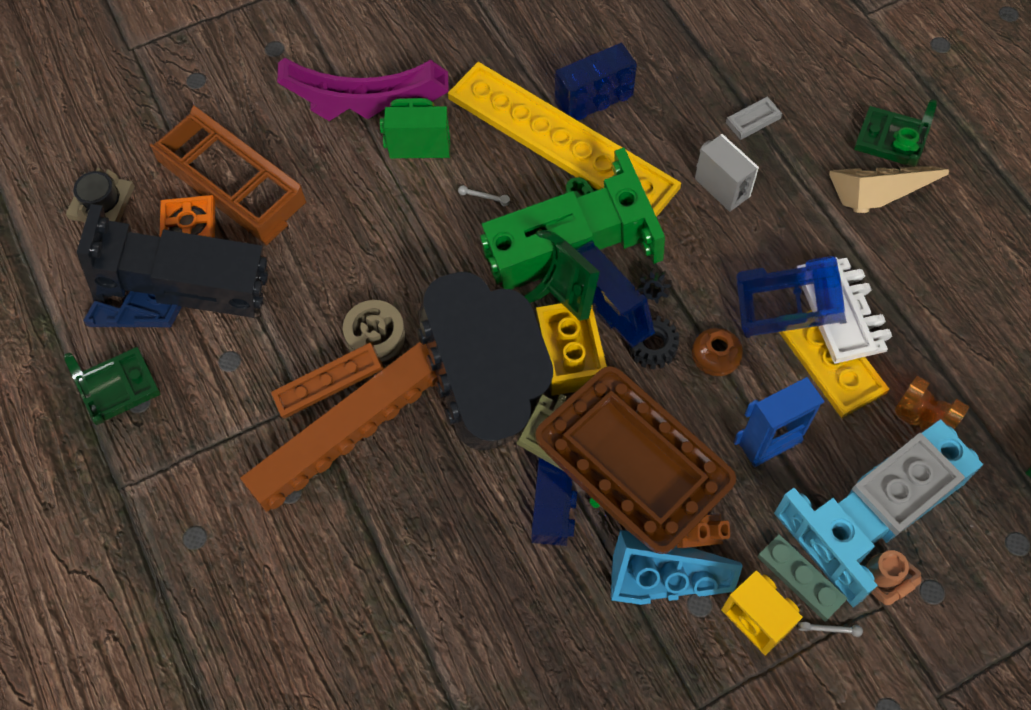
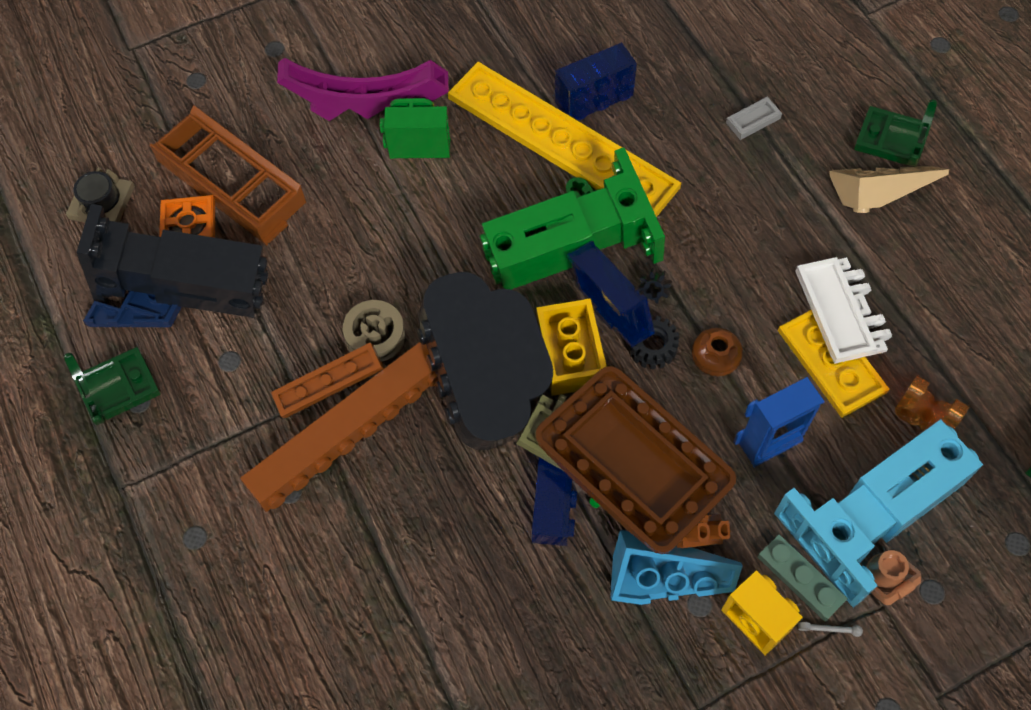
light grey hinge [458,185,510,206] -> none
dark green piece [525,230,600,321] -> none
light grey piece [695,134,759,212] -> none
clear blue piece [736,256,847,338] -> none
light grey plate [852,432,965,536] -> none
green plate [893,127,919,151] -> none

